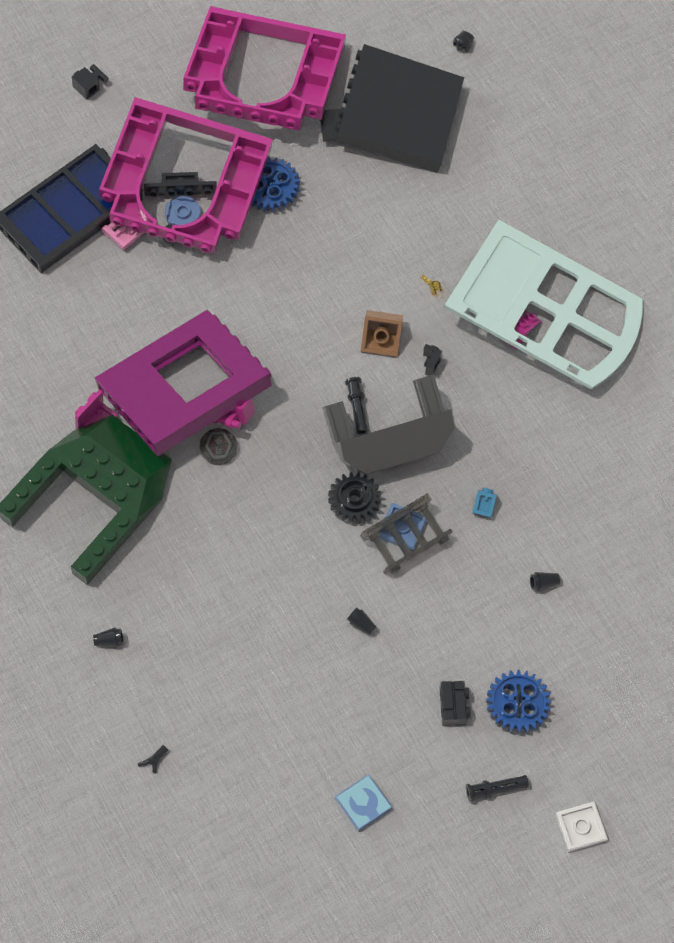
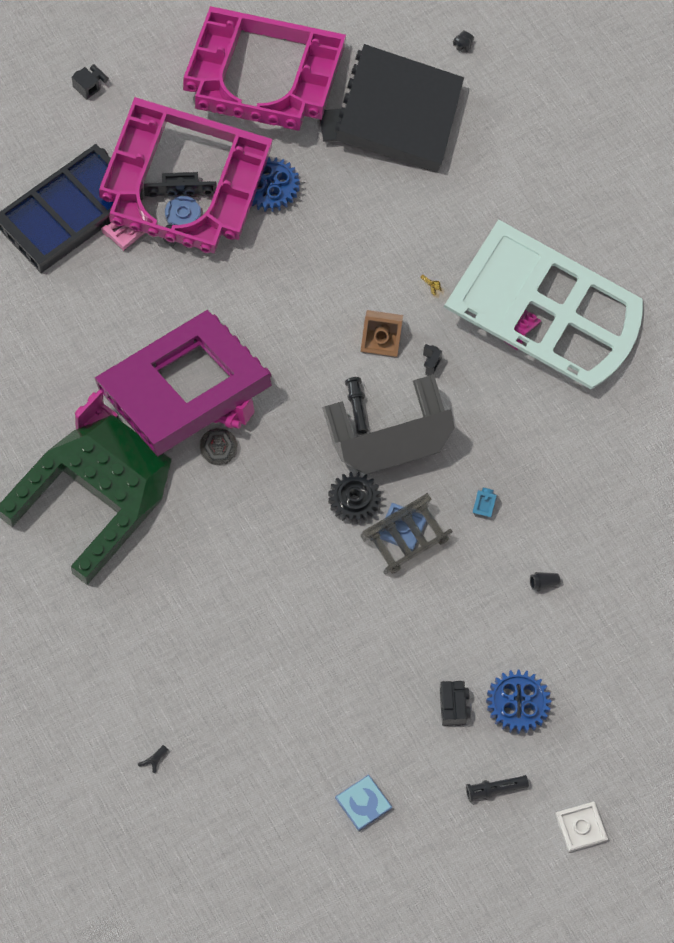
black cone [93,627,123,647] -> none
black cone [347,607,377,635] -> none

